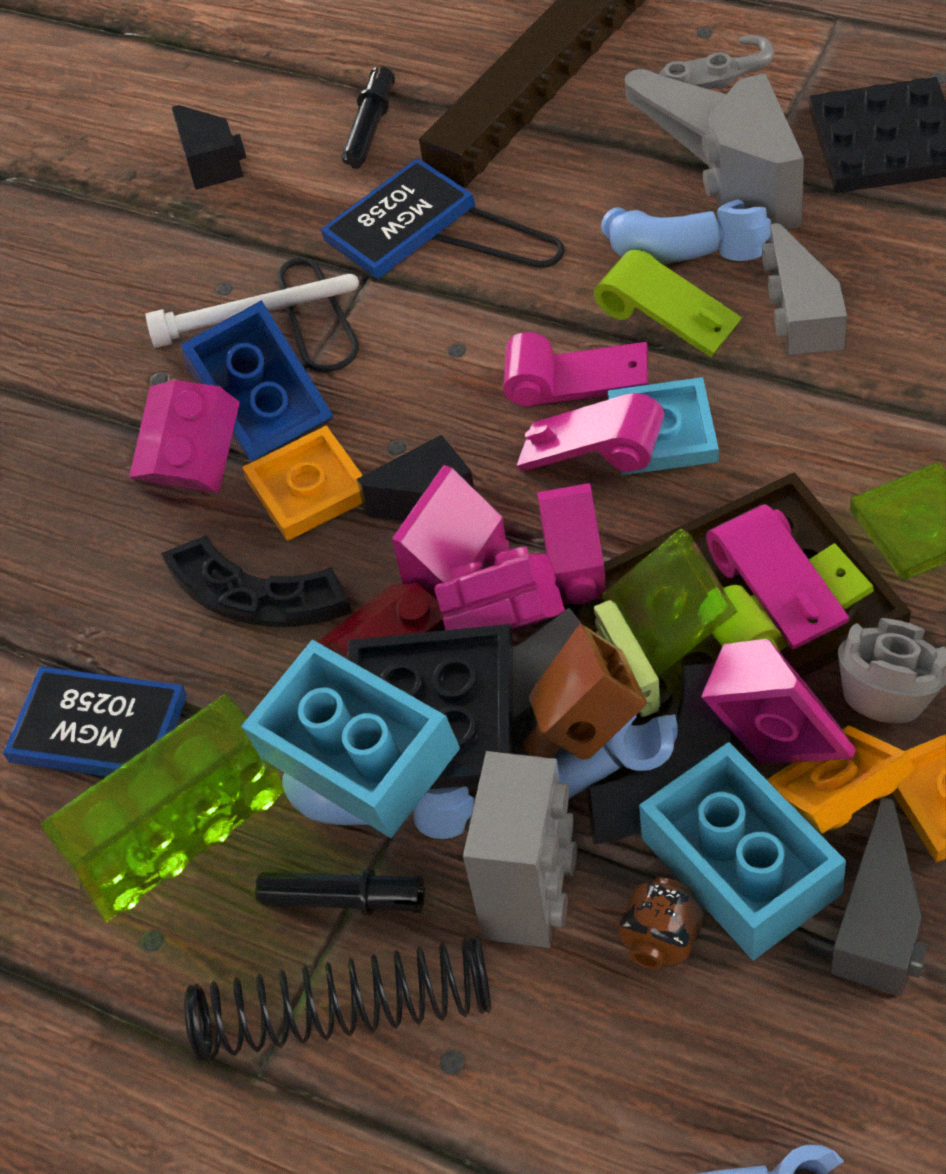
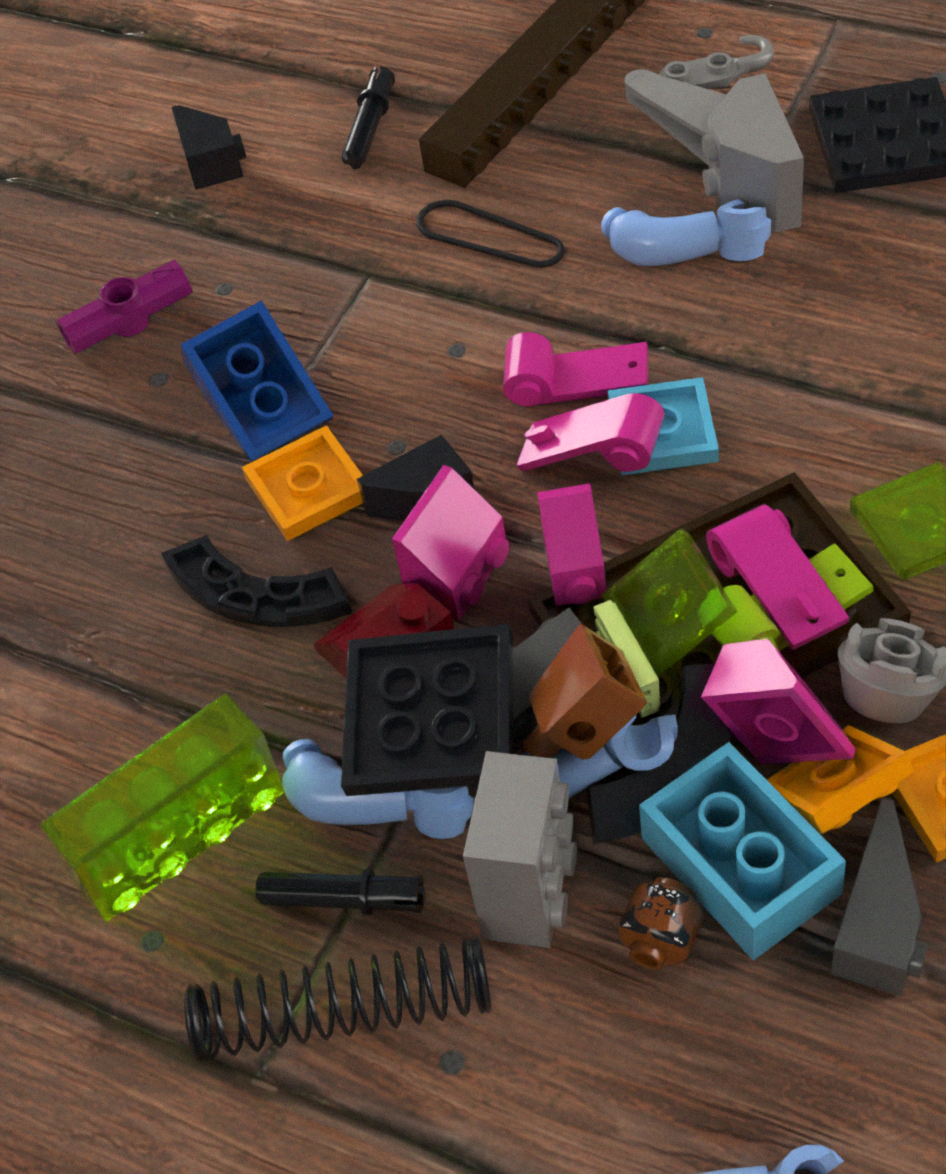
black tile [3,666,187,783] -> none
dark pink slope [129,380,240,493] -> none
white piece [145,274,359,348] -> none
medium azure brick [241,639,460,838] -> none
black piece [277,257,359,372] -> none
tile [320,158,475,279] -> none
dark pink brick [434,547,565,631] -> none
lime door [594,250,742,358] -> none
light grey slope [762,223,847,355] -> none
none -> magenta piece [55,259,193,355]

